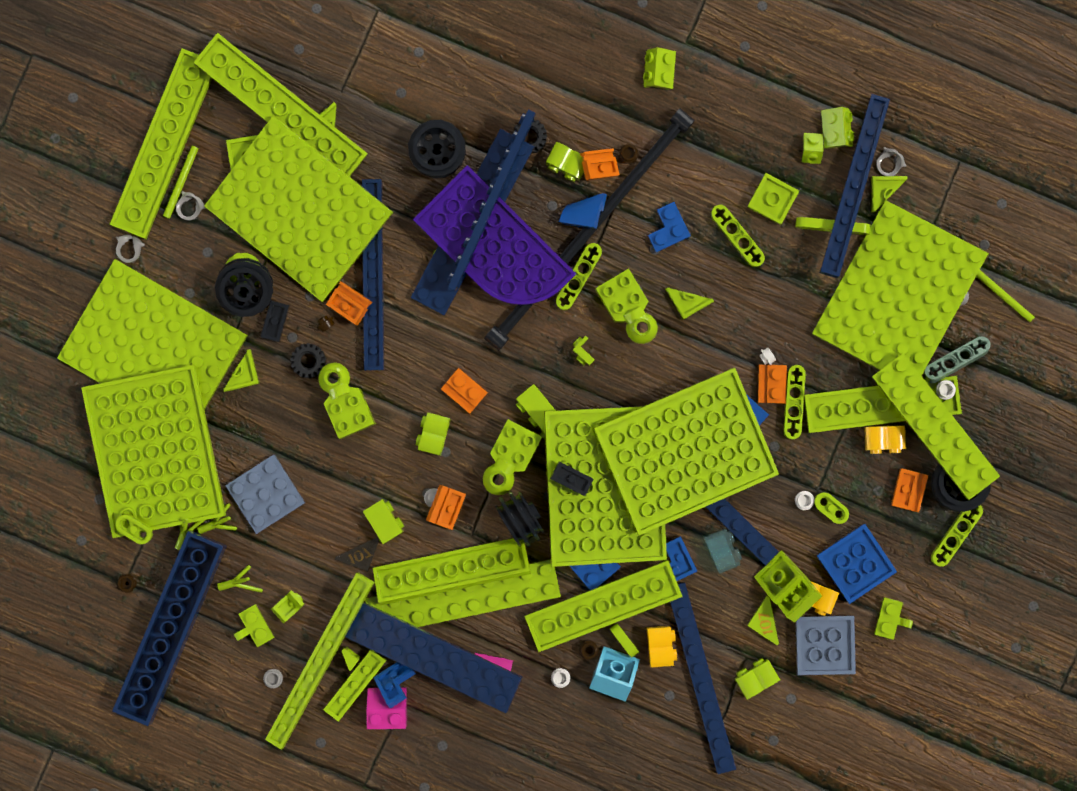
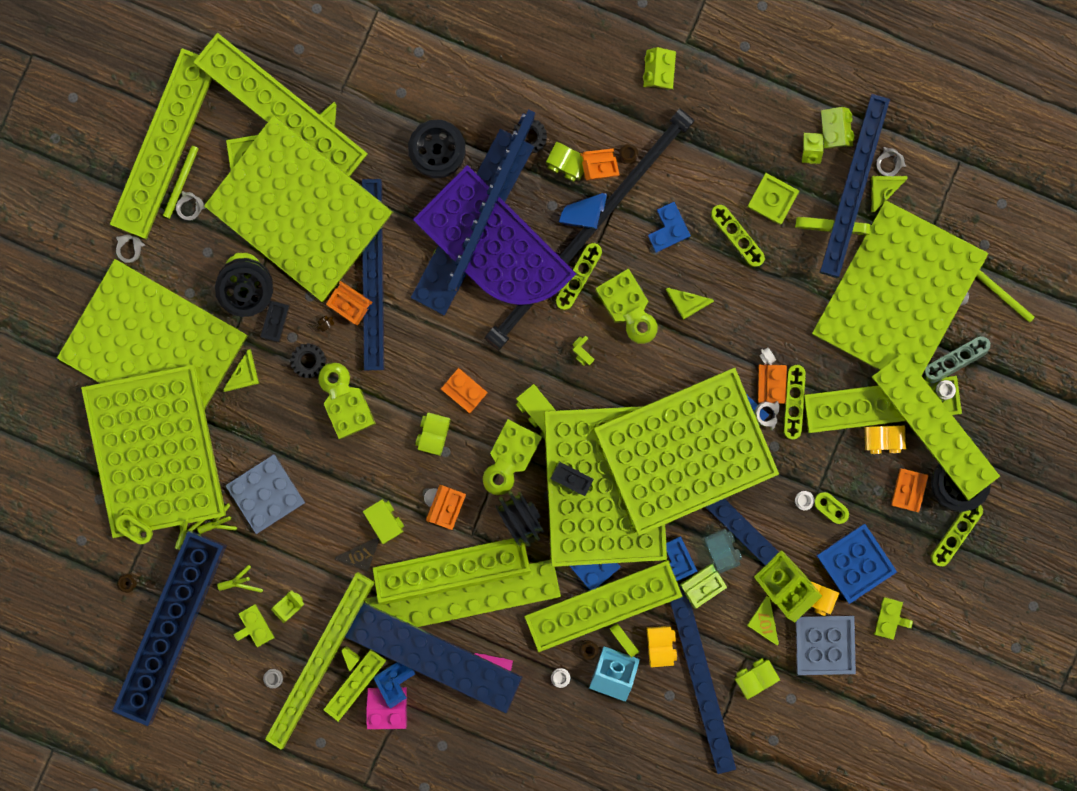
none -> lime plate [680,564,727,609]
none -> light grey piece [755,401,779,431]

